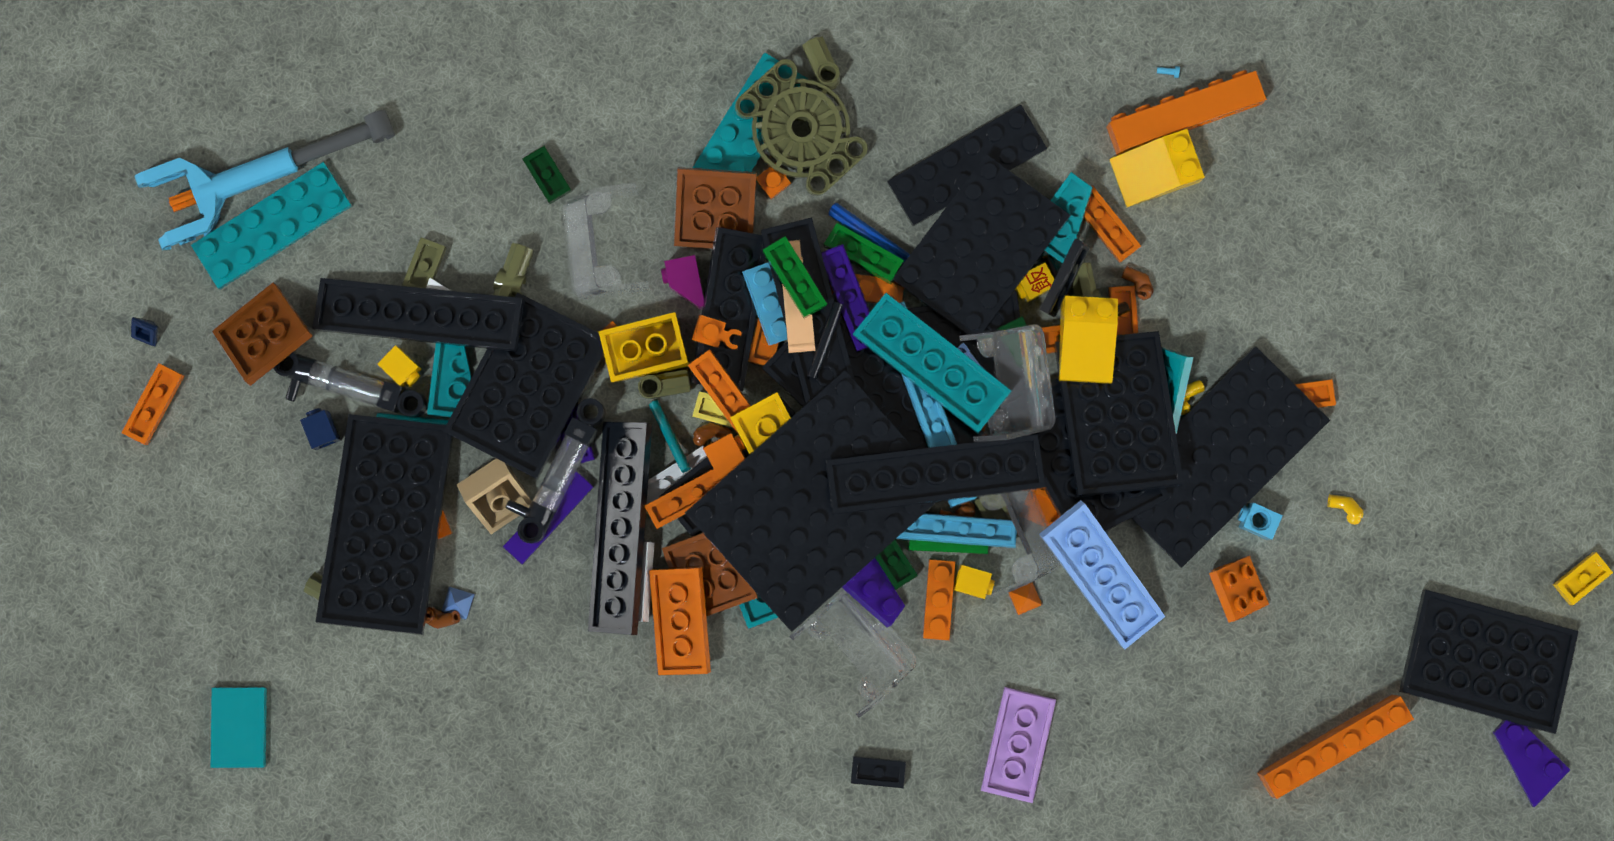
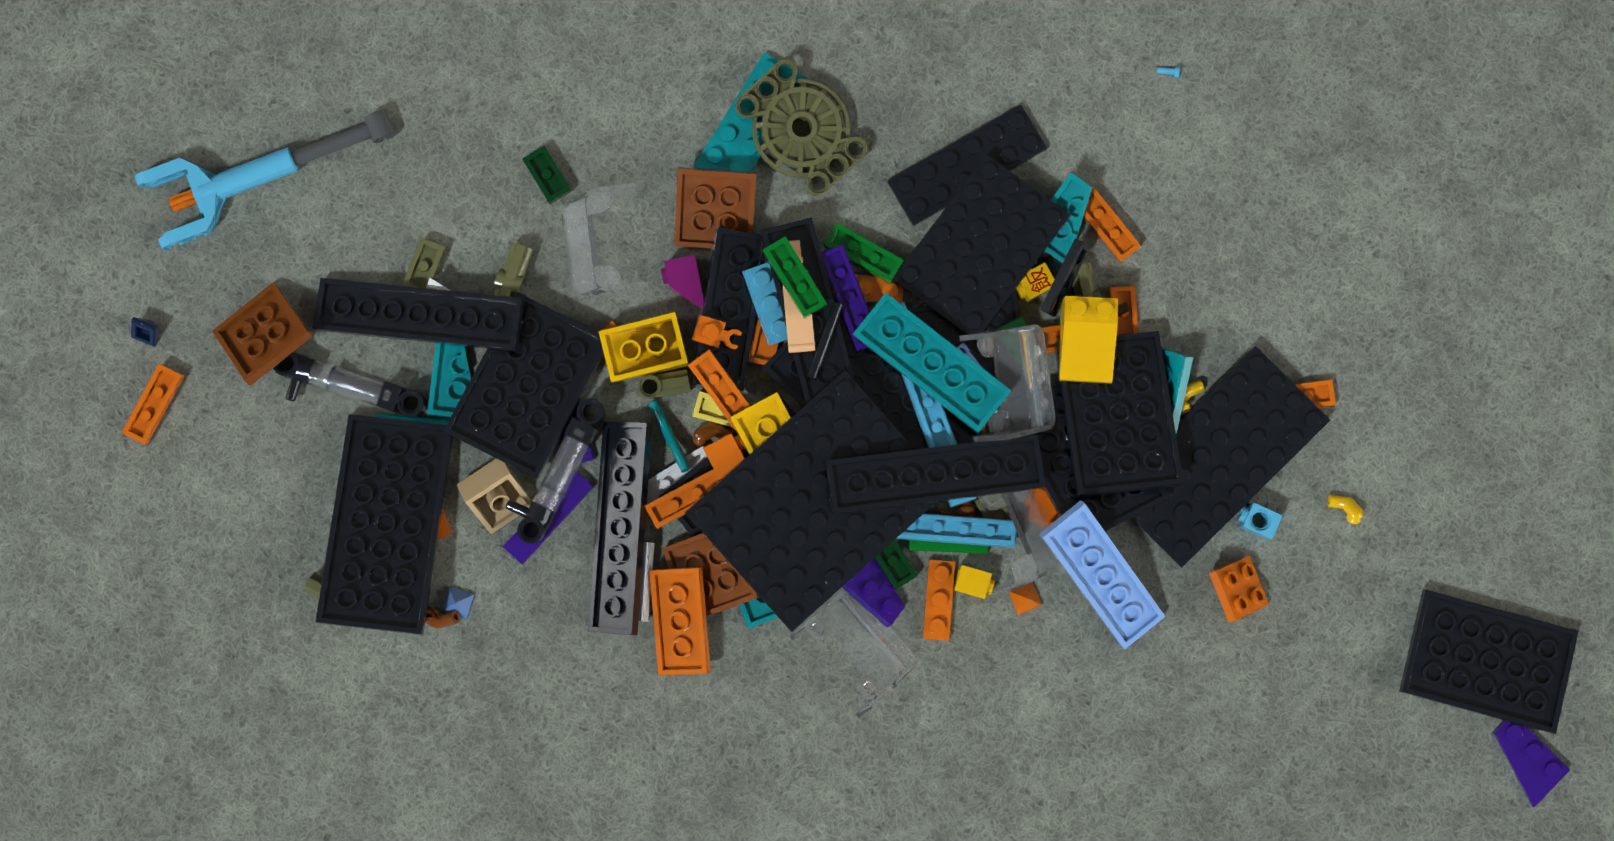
teal plate [191,162,352,289] -> none
teal tile [210,687,267,768] -> none
dark blue brick [300,408,341,450] -> none
yellow brick [377,345,422,388] -> none
orange plate [756,163,791,200] -> none
olive piece [802,36,840,90] -> none
blue axle [828,203,910,262] -> none
black plate [851,756,906,788] -> none
lavender tile [981,687,1056,803] -> none
orange brick [1106,70,1267,155] -> none
yellow slope [1109,129,1205,208] -> none
dark orange arm [1121,266,1153,300] -> none
orange brick [1257,694,1414,799] -> none
yellow plate [1553,552,1613,605] -> none

